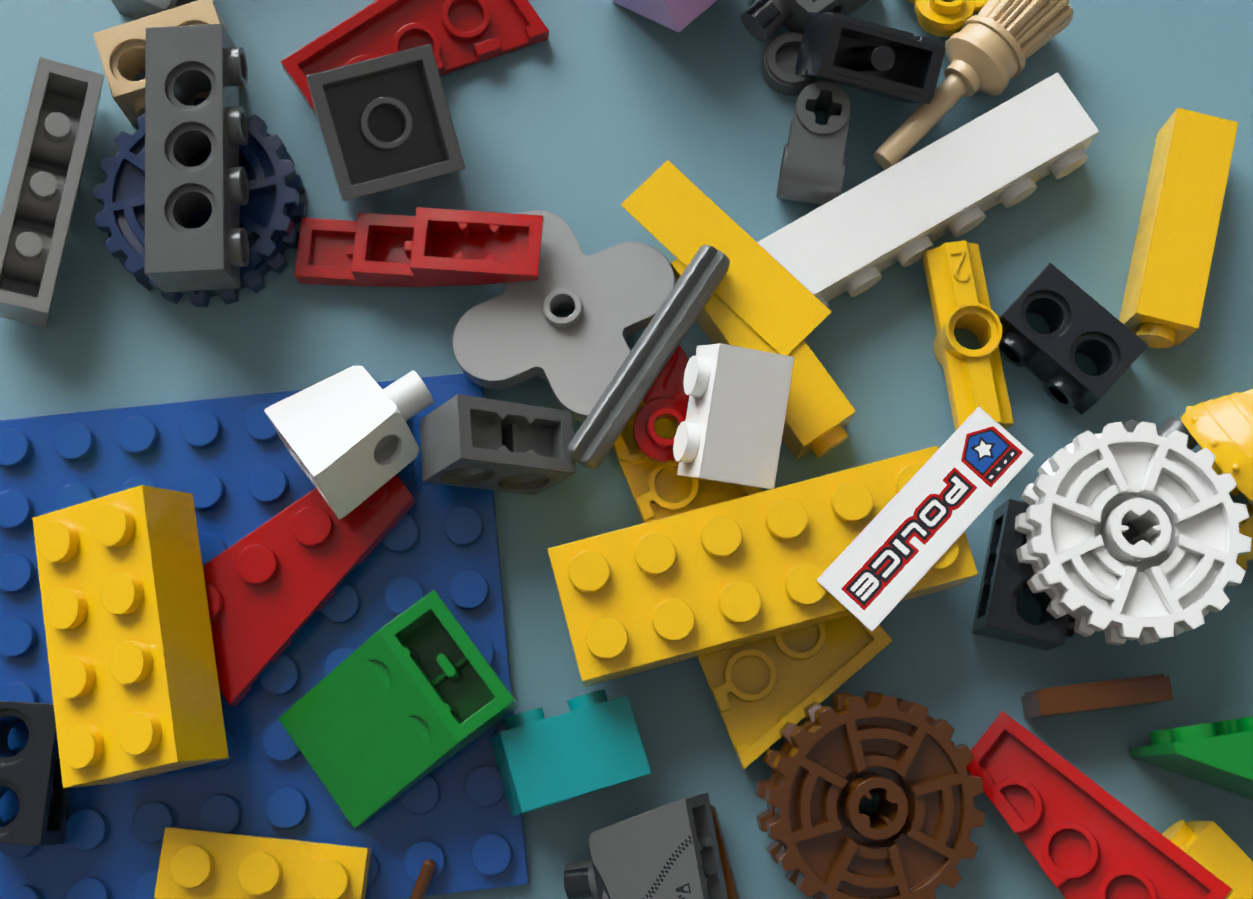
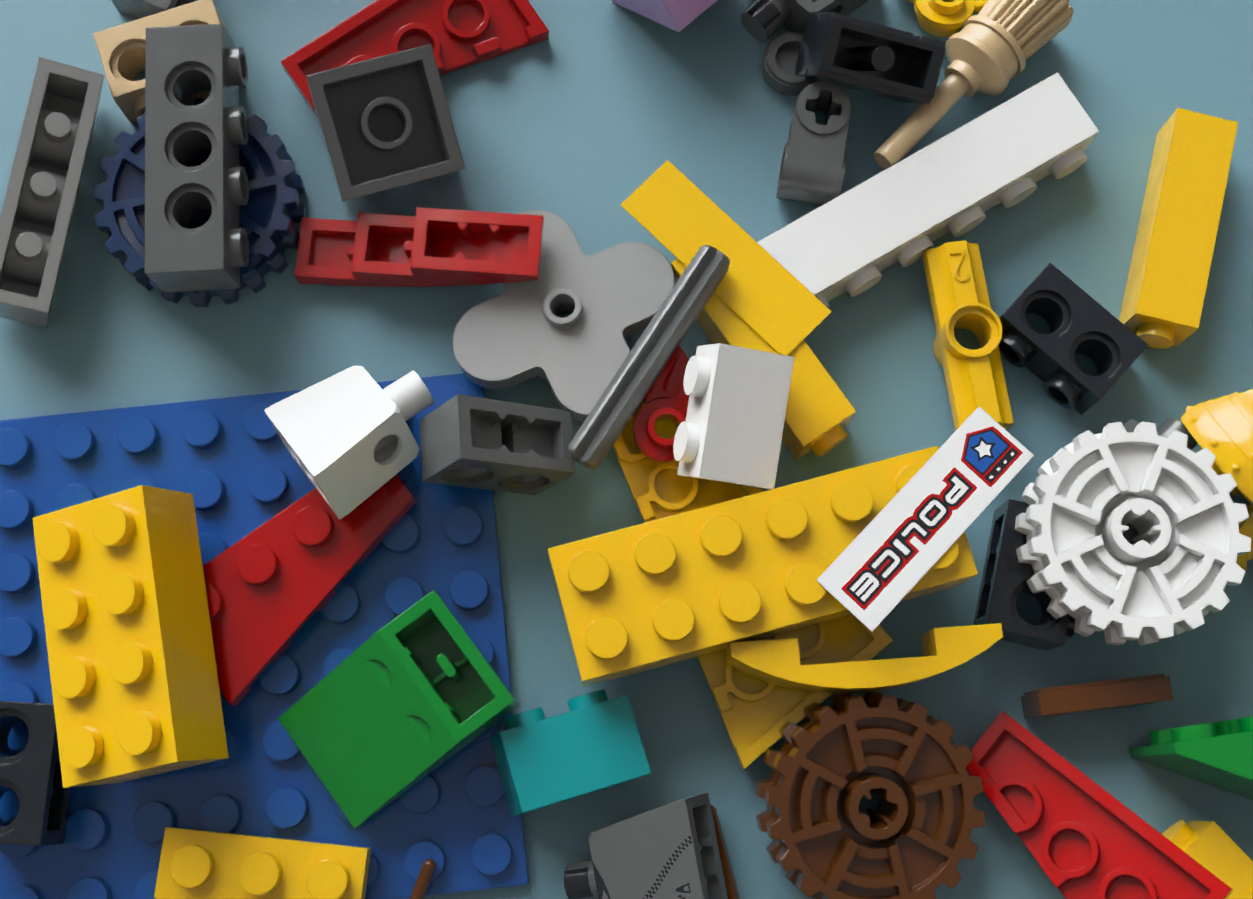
none -> yellow slope [725,623,1003,694]

